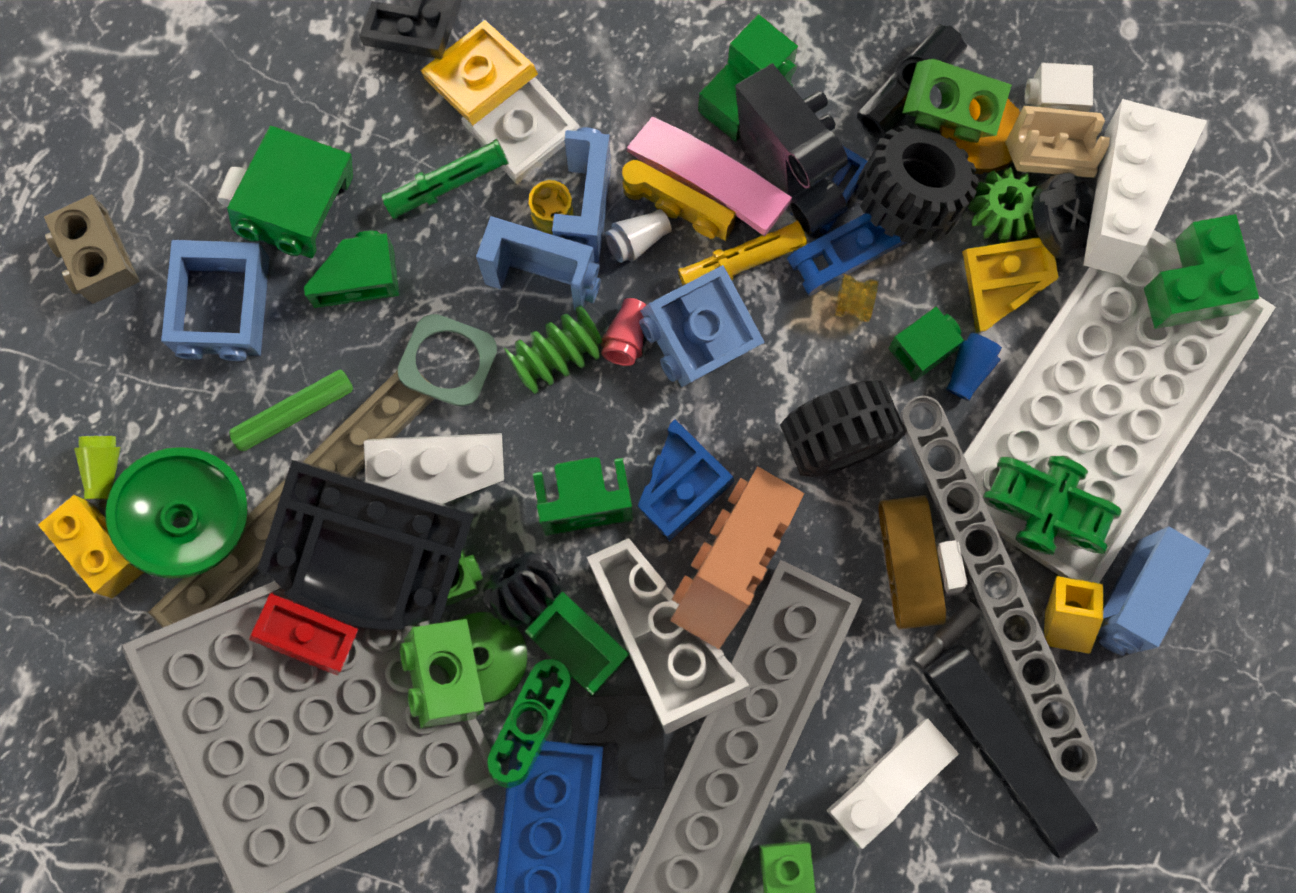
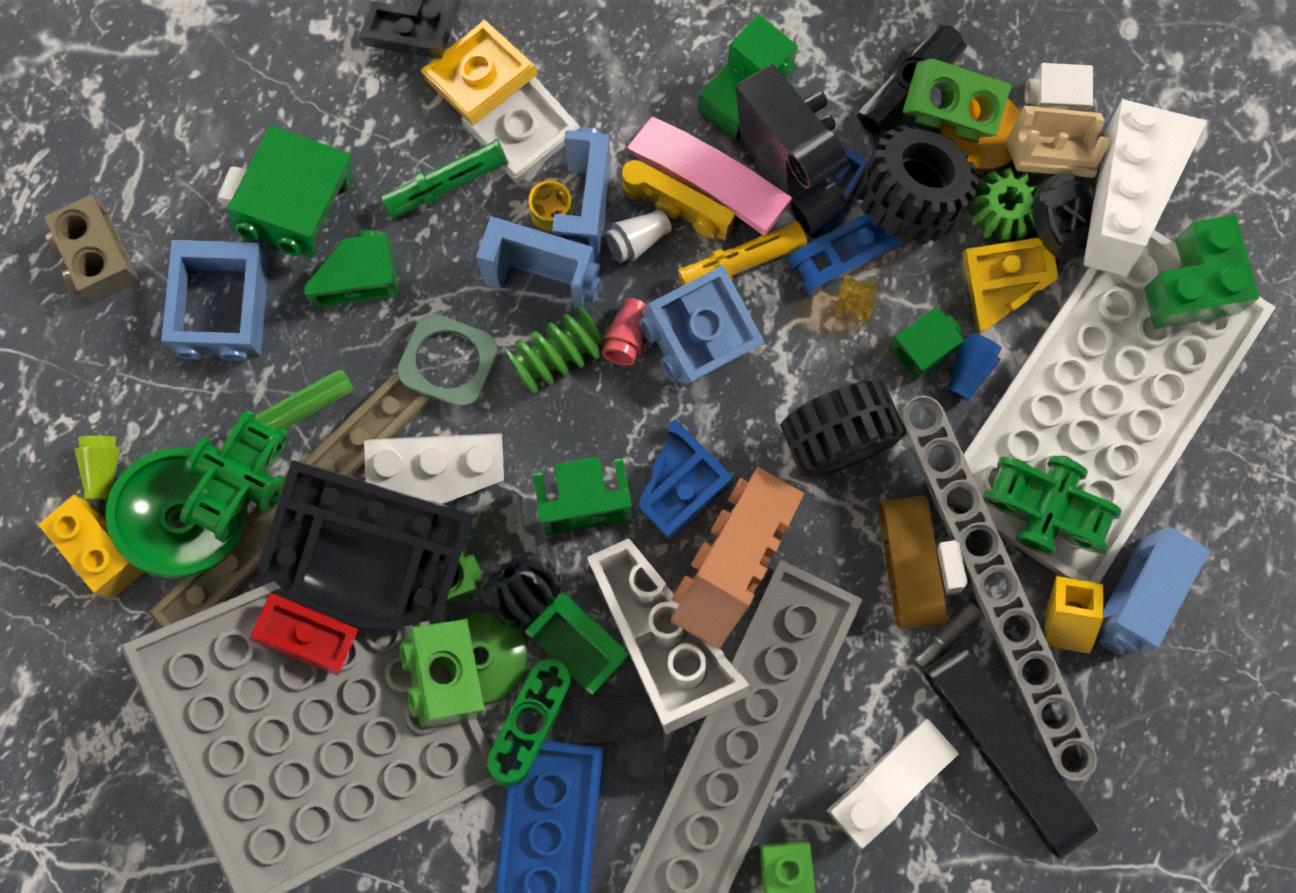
none -> green axle [180,410,289,543]

